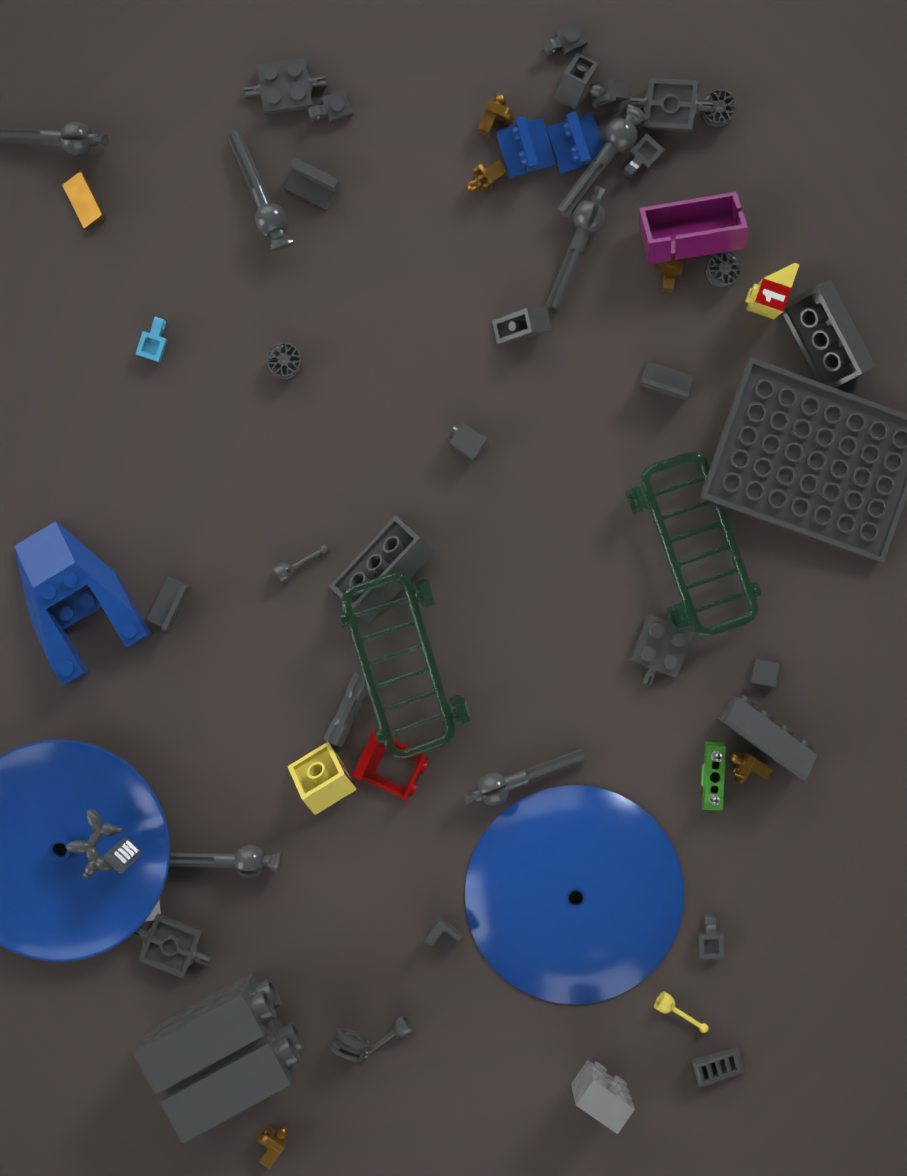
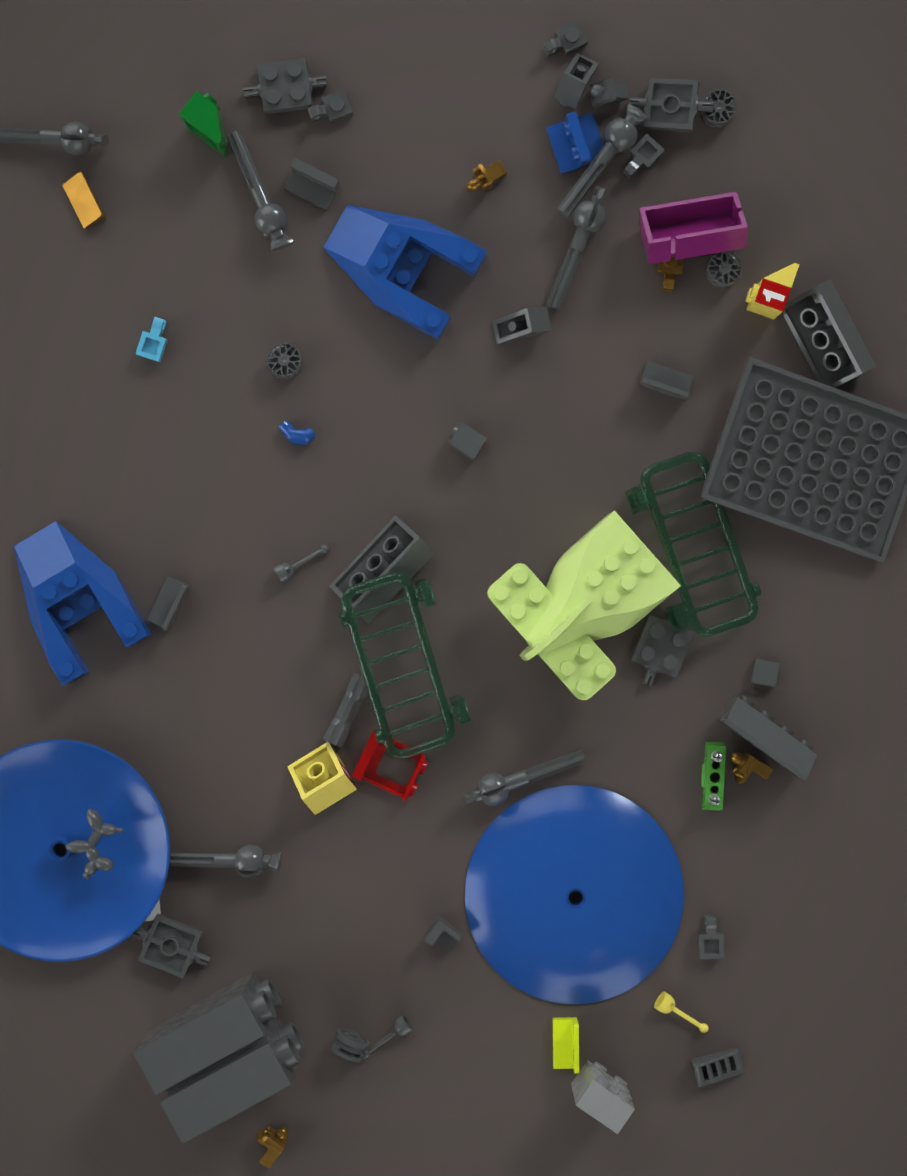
dark grey slope [103,837,142,874] -> none
pearl gold piece [477,94,514,136] -> none
blue bracket [496,116,556,178] -> none
none -> green slope [178,90,228,157]
none -> blue arm [278,420,315,445]
none -> blue wedge [323,205,487,341]
none -> yellowish green brick [487,510,681,700]
none -> neon yellow panel [552,1017,579,1074]

